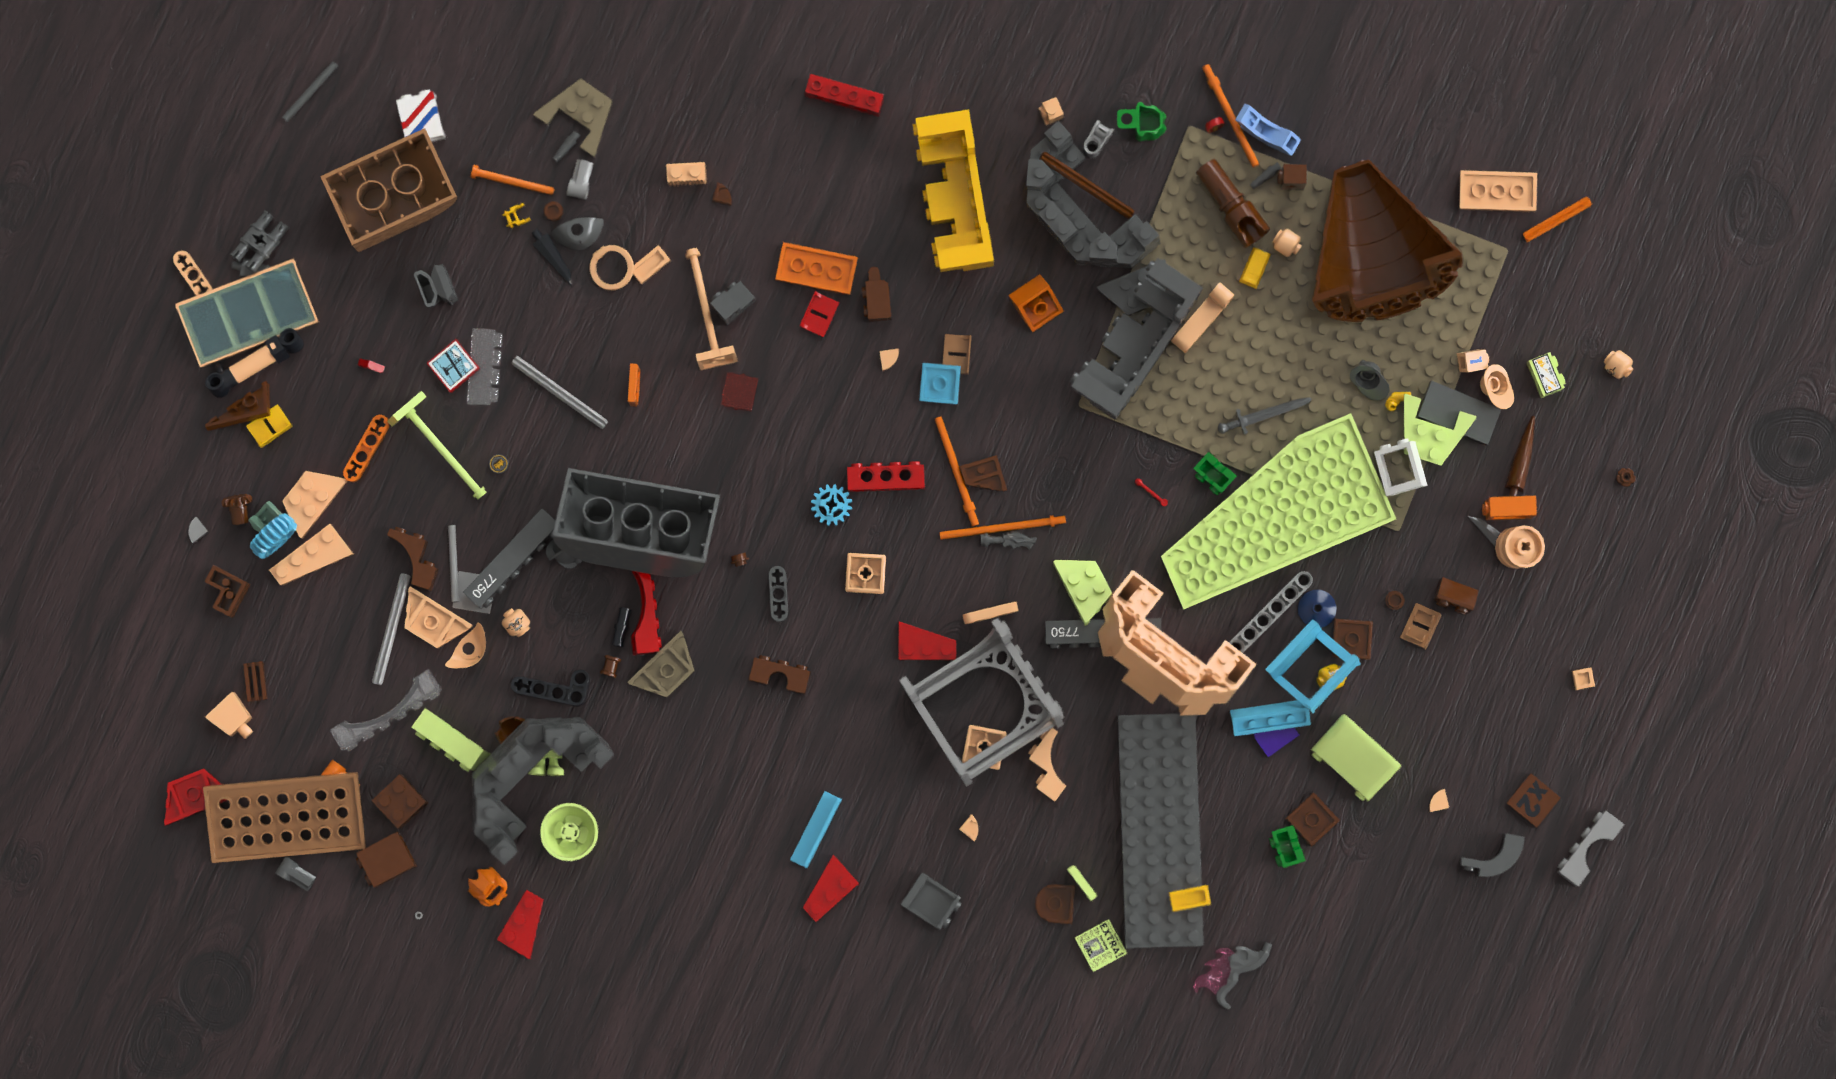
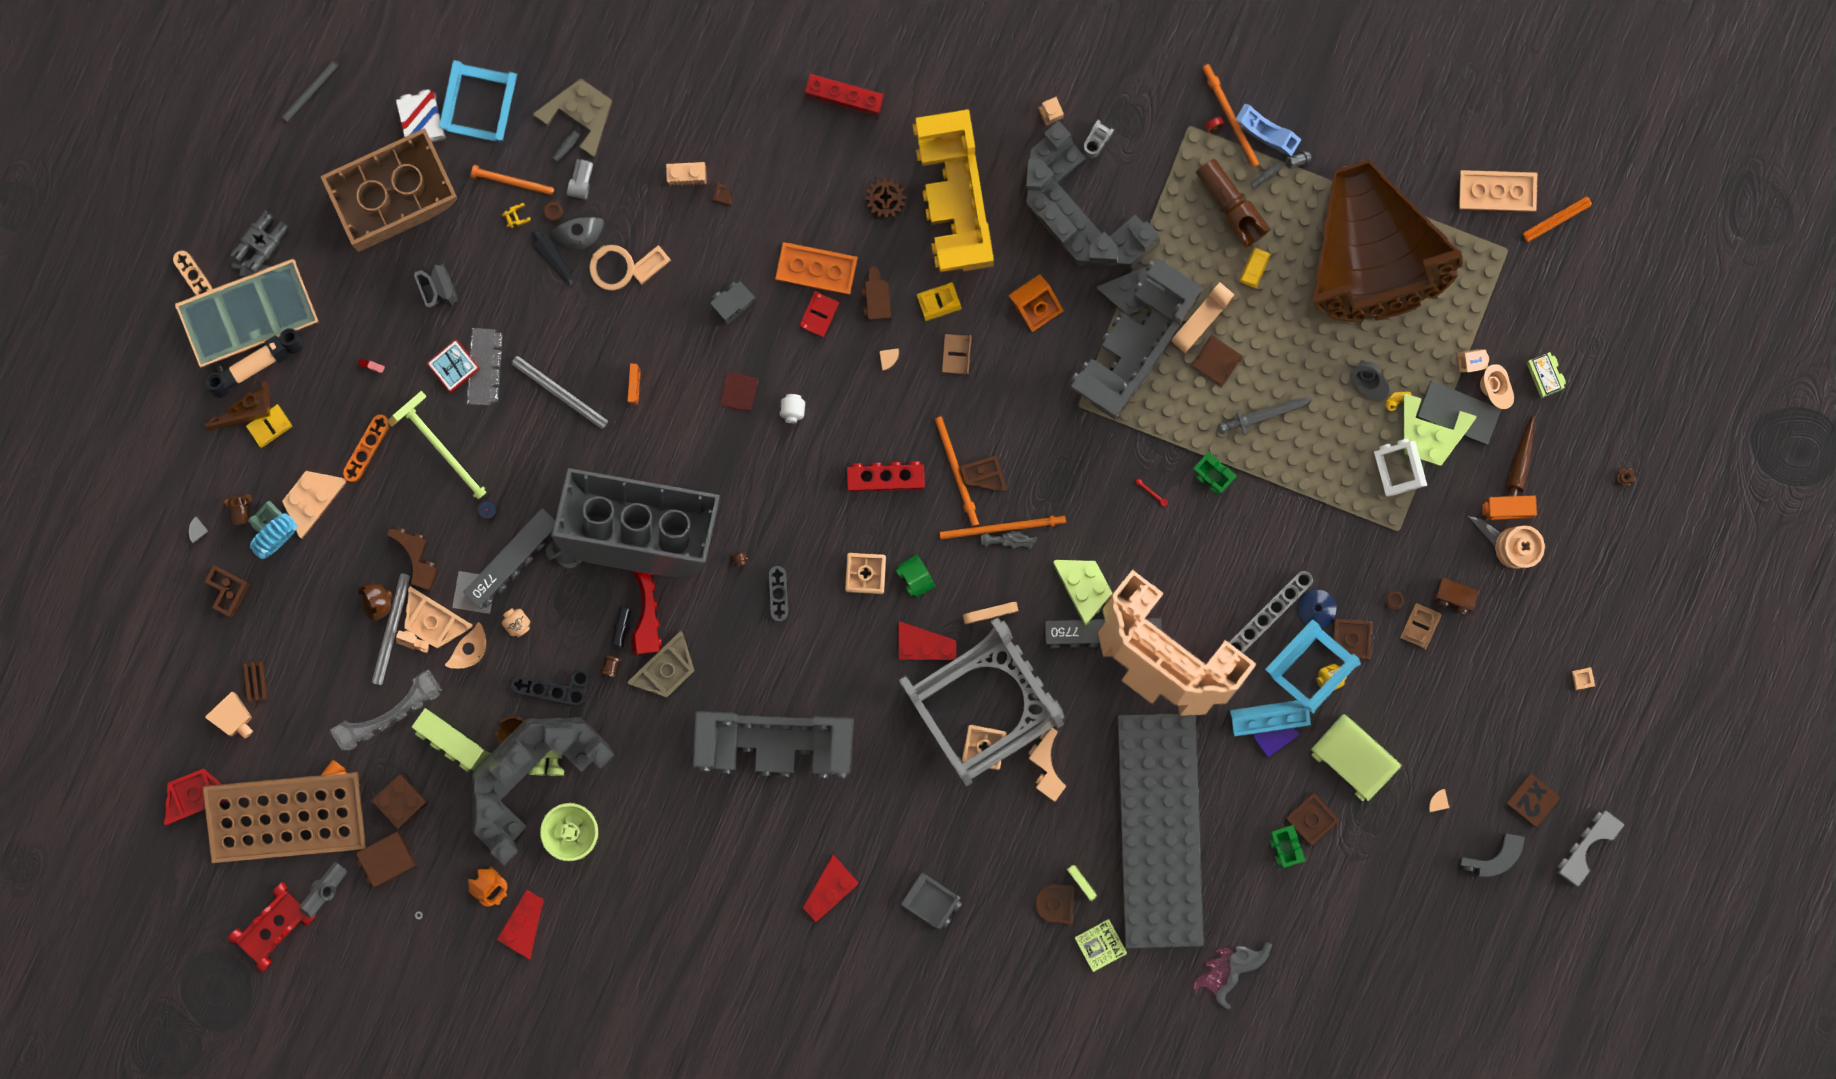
light nougat wing [269,524,354,586] -> none
dark grey piece [275,856,317,891] -> none
light grey bar [448,525,459,602] -> none
tile [489,454,509,474] -> none
light nougat tile [686,248,738,370] -> none
reddish brown arch [749,655,811,695] -> none
medium azure panel [790,791,842,869] -> none
medium azure gear [811,484,852,526] -> none
medium azure tile [919,363,961,404] -> none
light nougat tile [959,814,978,841] -> none
reddish brown axle [1039,152,1134,219] -> none
green piece [1117,102,1166,142] -> none
yellowish green wing [1161,413,1396,610] -> none
yellow tile [1169,885,1211,911] -> none
light nougat head [1272,229,1302,257] -> none
reddish brown brick [1277,164,1307,190] -> none
light nougat head [1604,350,1633,379] -> none
none -> red piece [227,882,317,973]
none -> dark grey piece [299,862,347,918]
none -> reddish brown cylinder [358,583,393,622]
none -> light nougat plate [396,631,430,654]
none -> medium azure piece [439,60,517,142]
none -> tile [478,500,497,520]
none -> dark grey brick [694,712,854,778]
none -> white head [780,394,805,424]
none -> reddish brown gear [865,177,906,219]
none -> green cylinder [896,554,936,598]
none -> yellow piece [917,282,962,321]
none -> reddish brown piece [1190,335,1243,388]
none -> dark grey pin [1286,151,1312,169]

